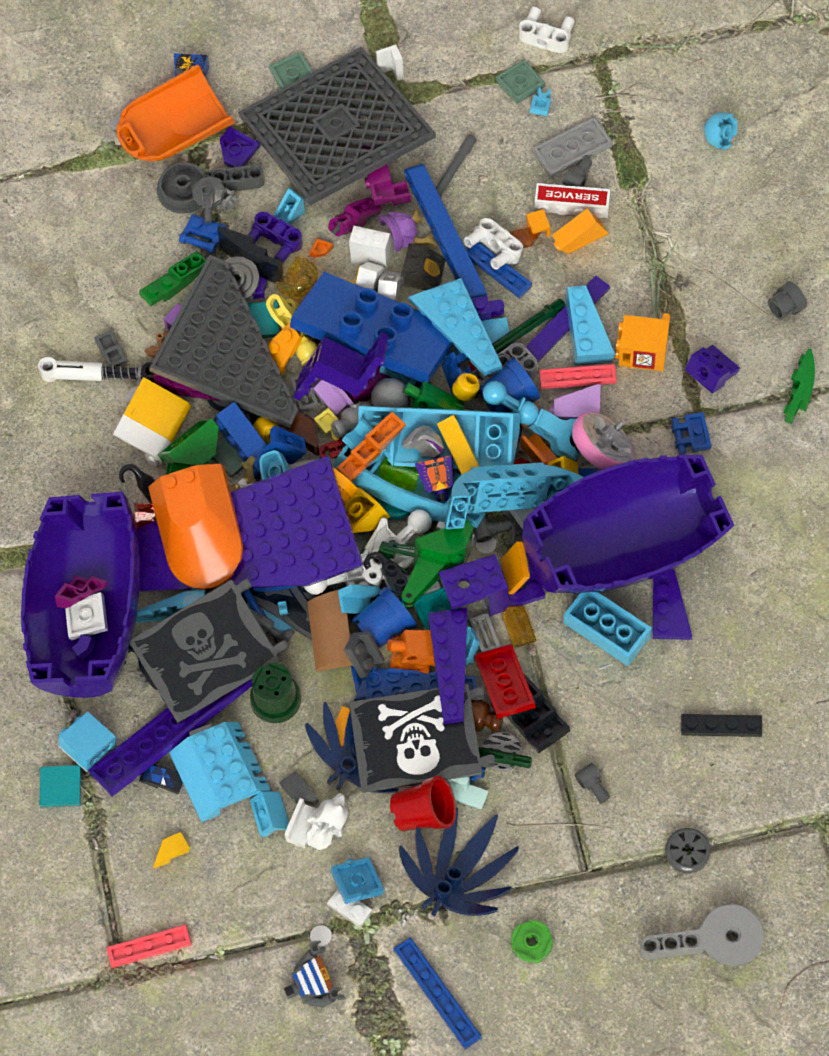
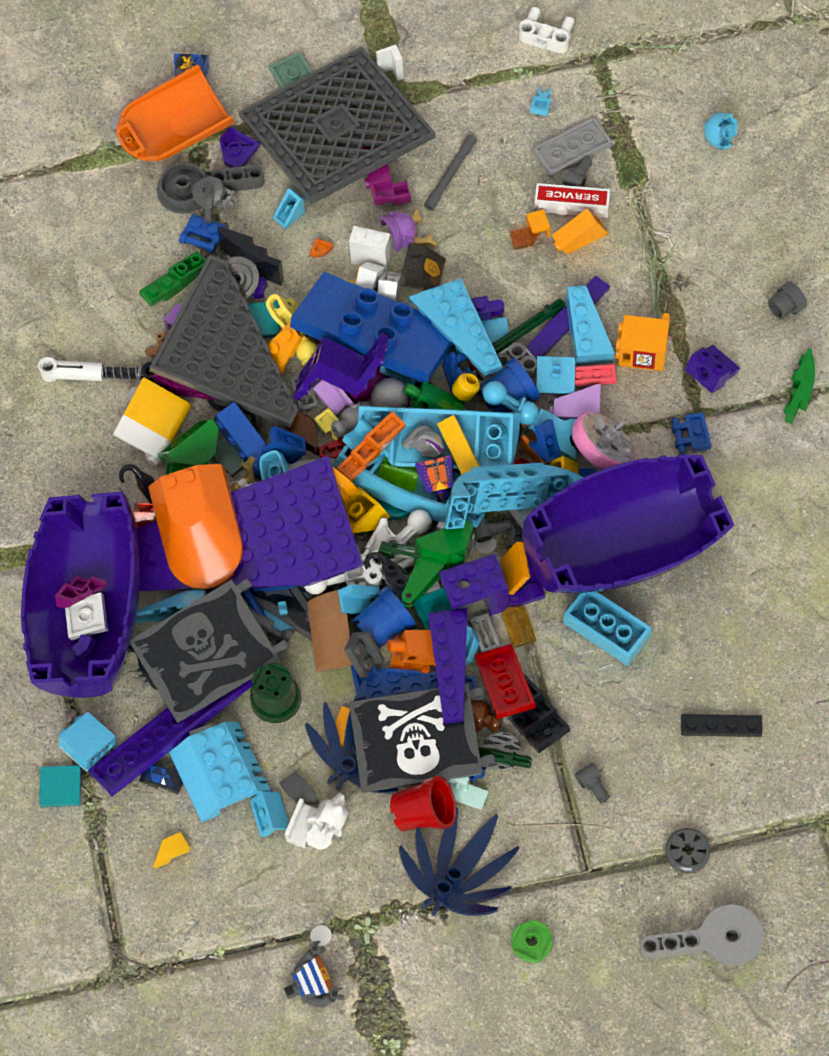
dark grey slope [94,330,127,367] -> none
coral tile [106,924,192,968] -> none
dark purple piece [248,212,303,265] -> none
yellow head [253,417,280,444] -> none
clear yellow hair [276,256,318,299] -> none
white plate [327,889,373,928] -> none
magenta plate [328,197,382,237] -> none
dark azure plate [330,857,384,904] -> none
blue tile [393,937,482,1050] -> none
blue beam [404,163,487,298] -> none
white piece [463,218,523,270] -> none
blue plate [466,242,532,299] -> none
sand green tile [495,59,546,105] -> none
dark purple wing [652,569,692,640] -> none
none -> blue slope [528,419,561,463]
none -> medium azure piece [536,356,575,394]

